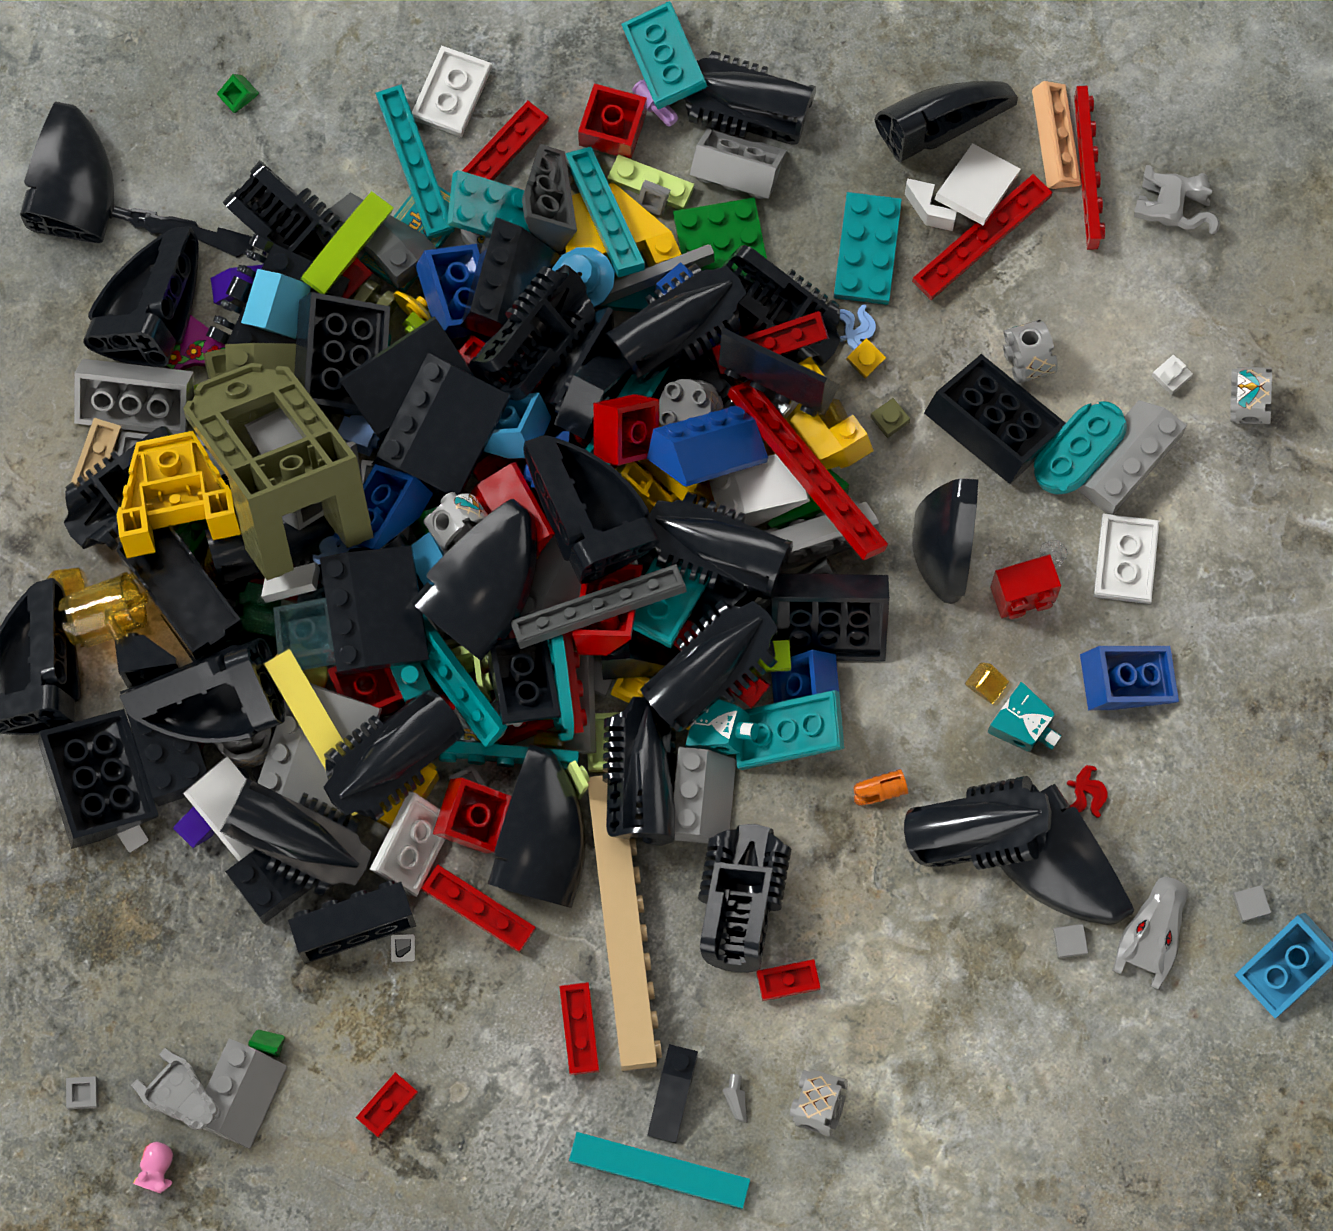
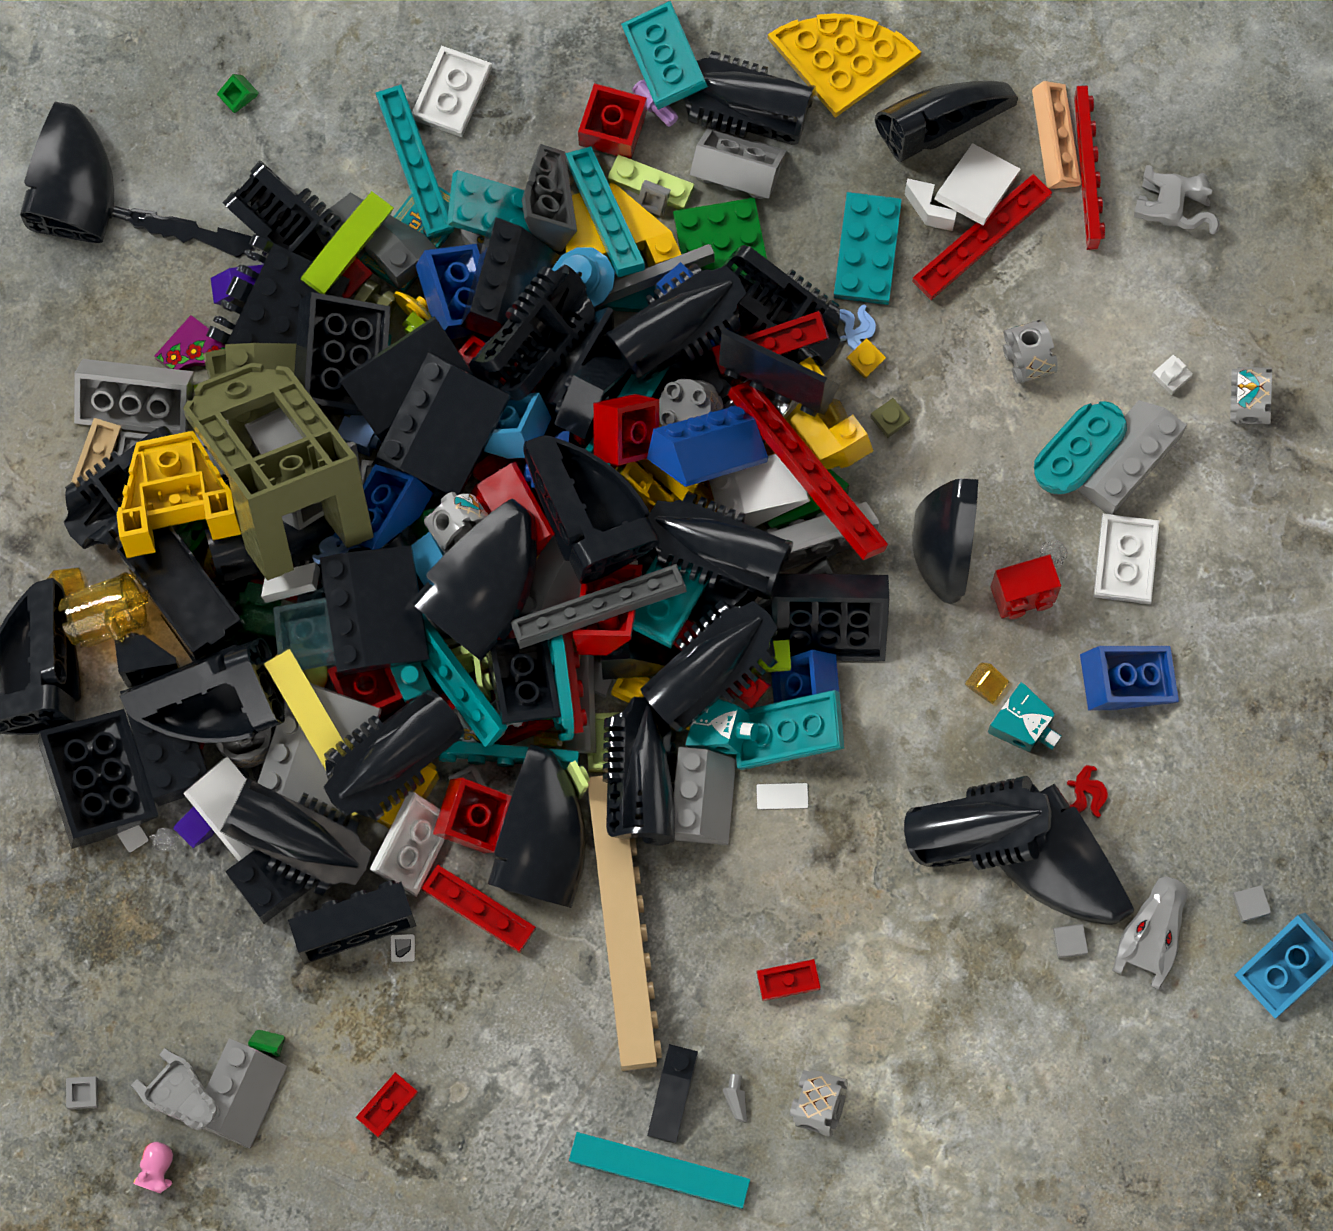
black panel [83,226,199,367] -> none
medium azure slope [241,269,311,339] -> none
red plate [462,100,549,181] -> none
red plate [559,982,599,1076] -> none
black connector [698,824,792,973] -> none
orange hinge [853,769,908,806] -> none
black slope [924,354,1066,484] -> none
none -> clear plate [150,828,179,852]
none -> white sticker [757,783,808,809]
none -> yellow plate [768,13,921,118]

